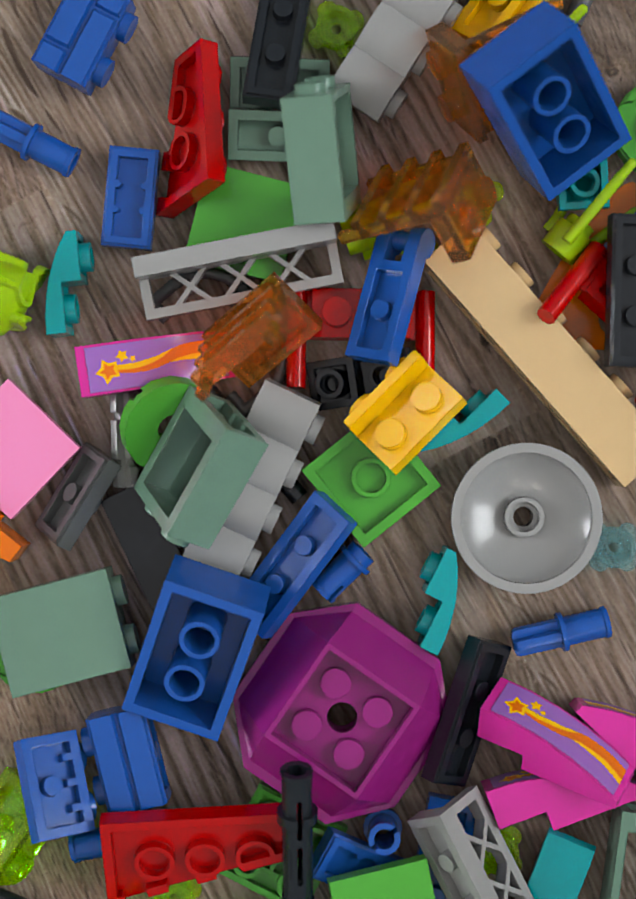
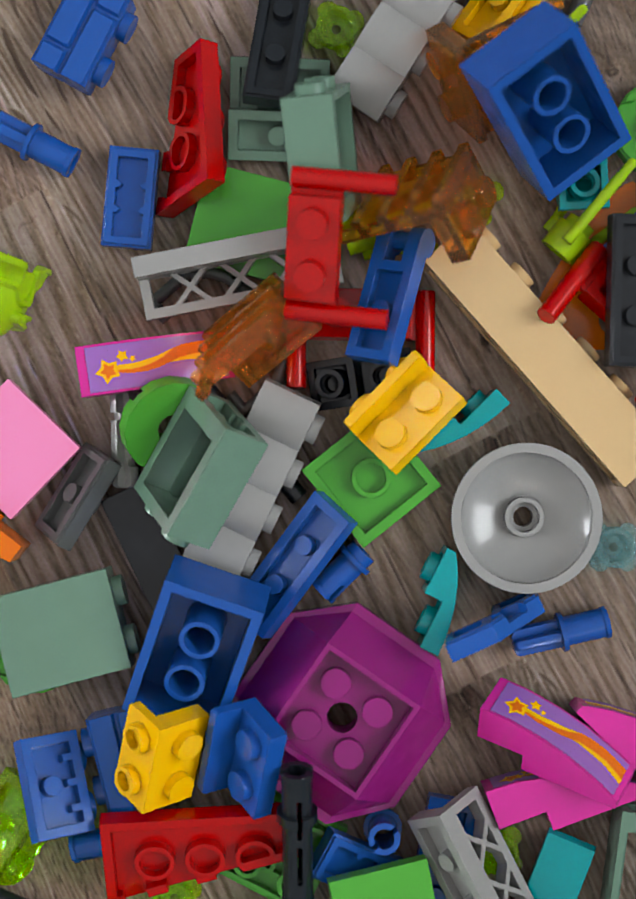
teal slope [45,230,95,338] -> none
black tile [421,635,512,787] -> none
none -> yellow bracket [114,701,210,814]
none -> blue bracket [197,697,288,820]
none -> red plate [284,165,399,330]
none -> blue tile [445,593,545,663]

